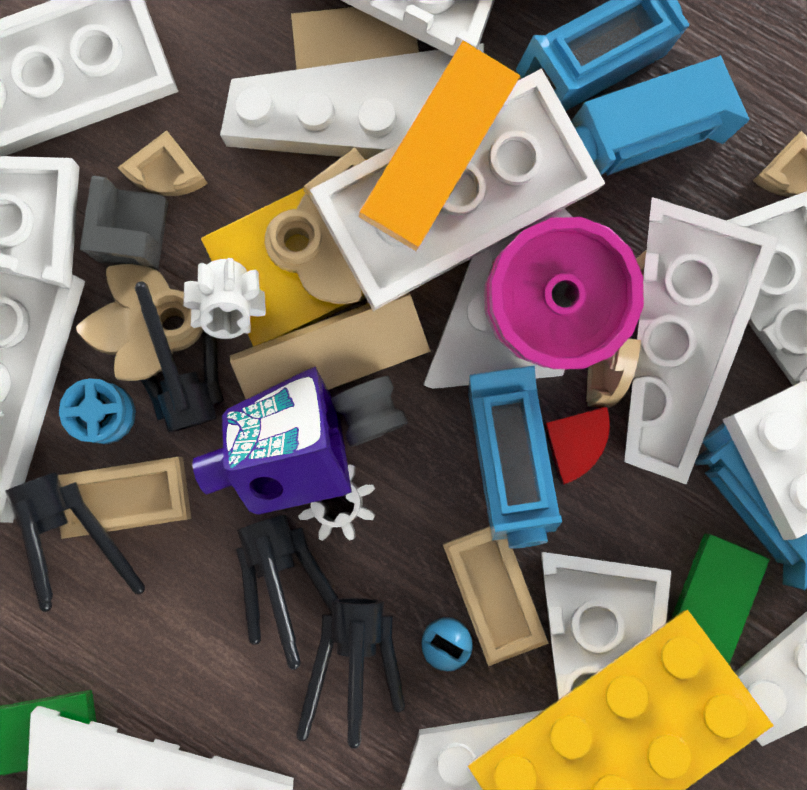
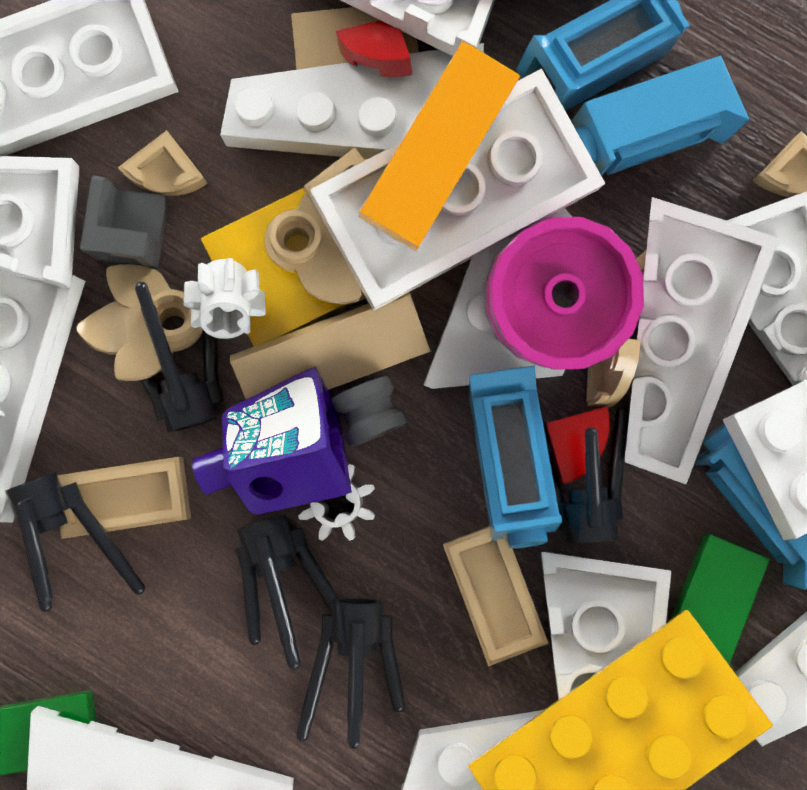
dark azure wheel [59,378,136,444] -> none
dark azure hinge [421,617,473,672] -> none
none -> red tile [336,20,413,77]
none -> black plant [518,403,629,543]

